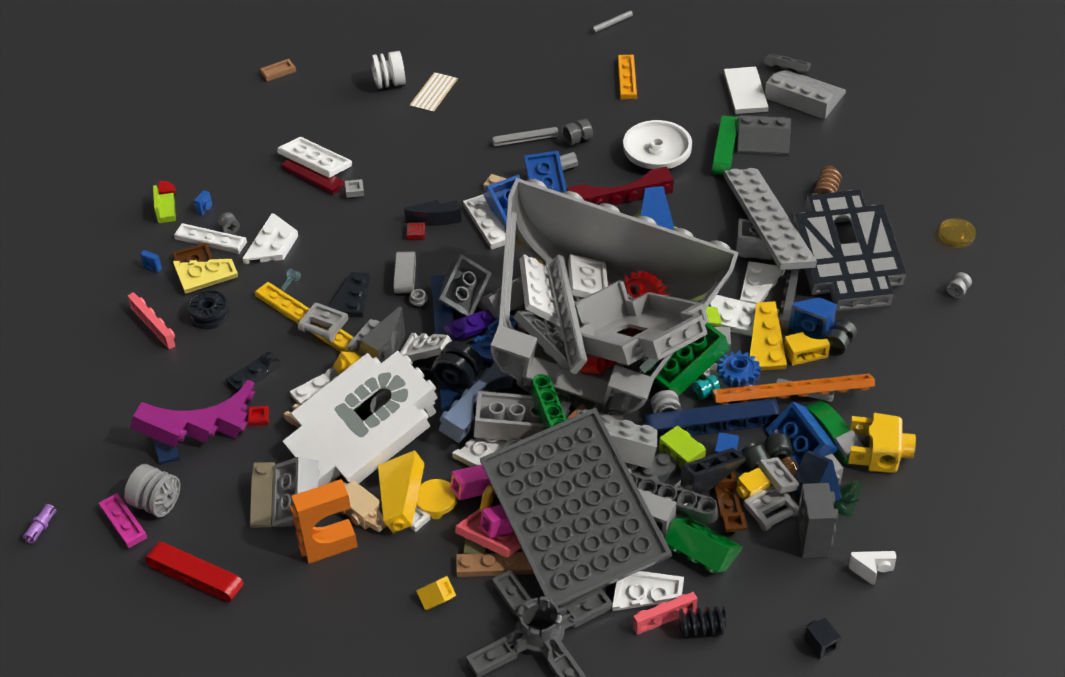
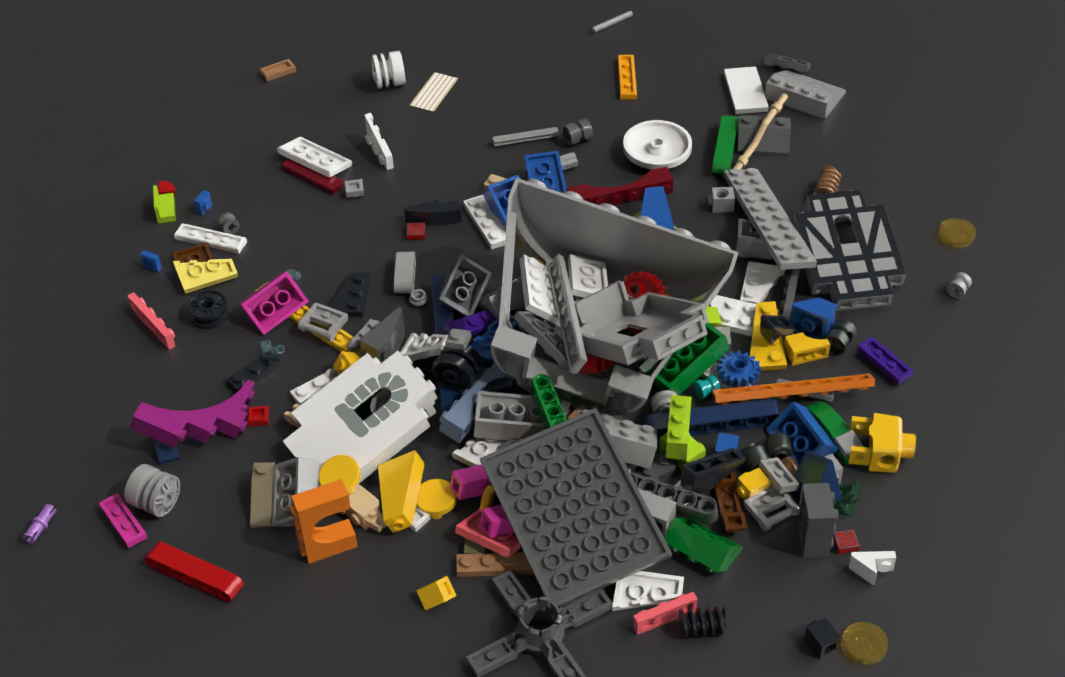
white wing [243,213,298,264] -> none
none -> dark pink slope [238,271,309,335]
none -> clear light blue arm [261,340,285,355]
none -> yellow tile [319,455,361,495]
none -> white wing [365,113,394,170]
none -> light grey plate [445,329,472,350]
none -> lime brick [666,395,692,460]
none -> light grey brick [708,187,735,213]
none -> tan bar [733,93,788,170]
none -> black slope [760,314,796,345]
none -> red tile [832,529,860,554]
none -> clear yellow tile [842,622,888,665]
none -> dark purple plate [857,337,914,385]

